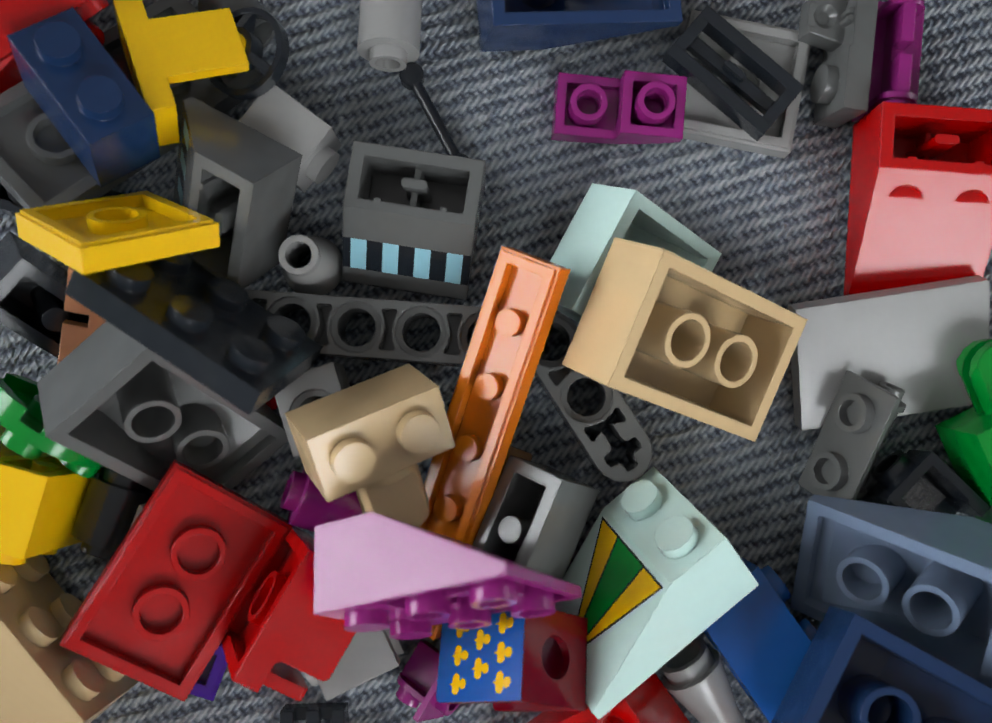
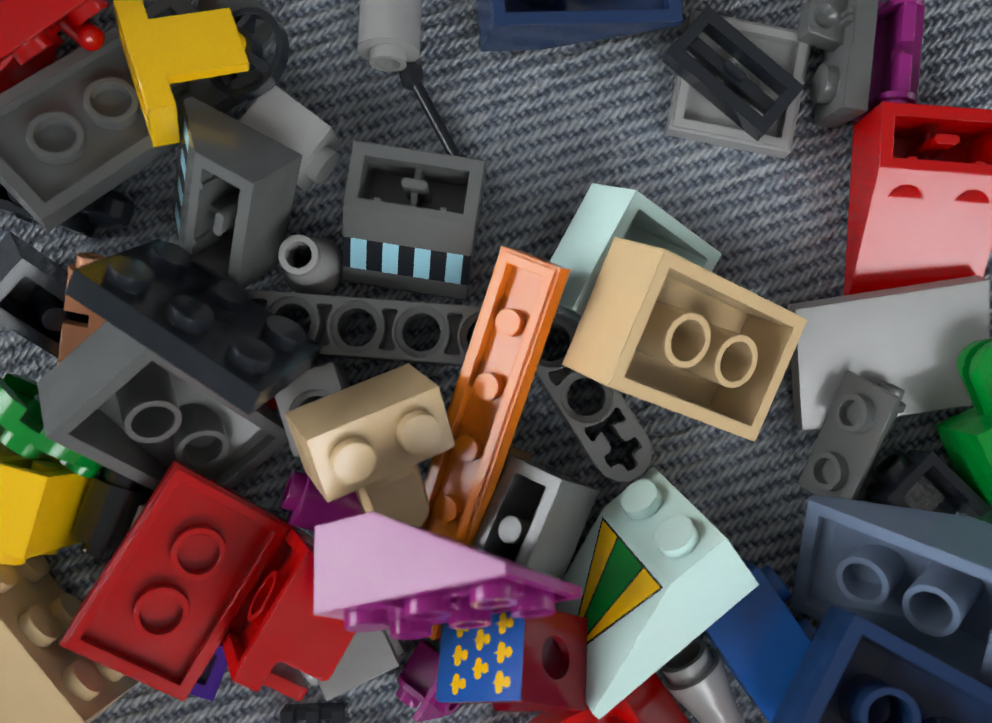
dark blue brick [7,7,161,188] -> none
yellow tile [15,190,220,275] -> none
magenta slope [551,70,687,144] -> none

